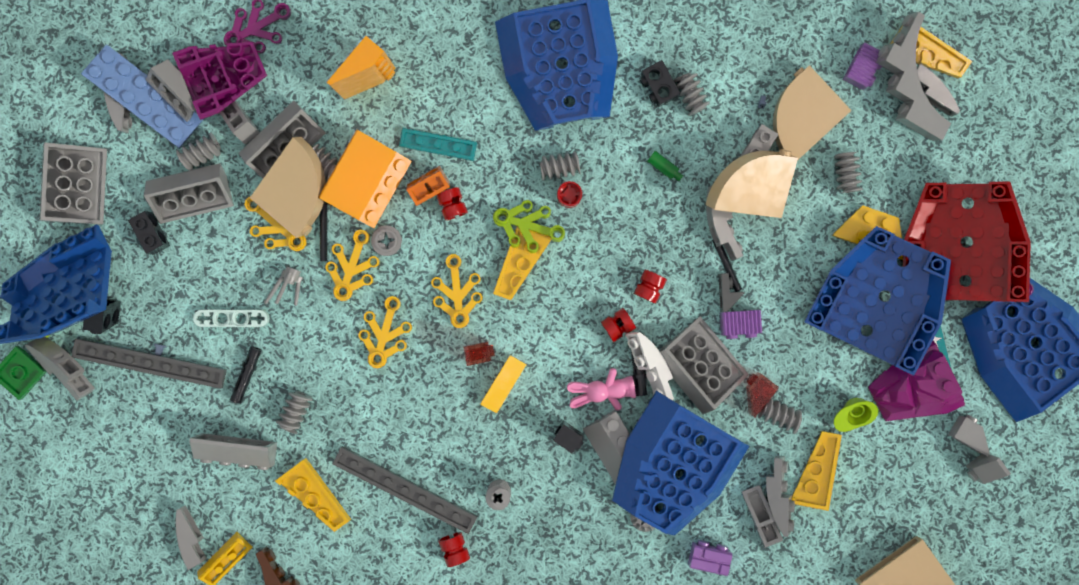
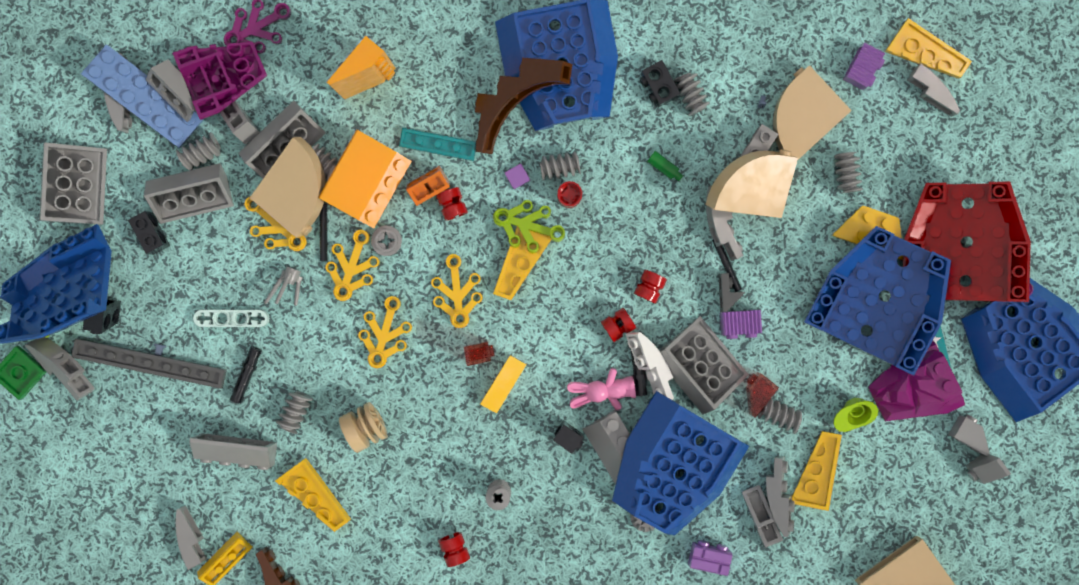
dark grey plate [333,446,478,534] -> none
light grey arch [876,12,951,141] -> none
none -> tan wheel [339,402,388,453]
none -> reddish brown arch [475,57,573,154]
none -> medium lavender tile [505,164,530,190]

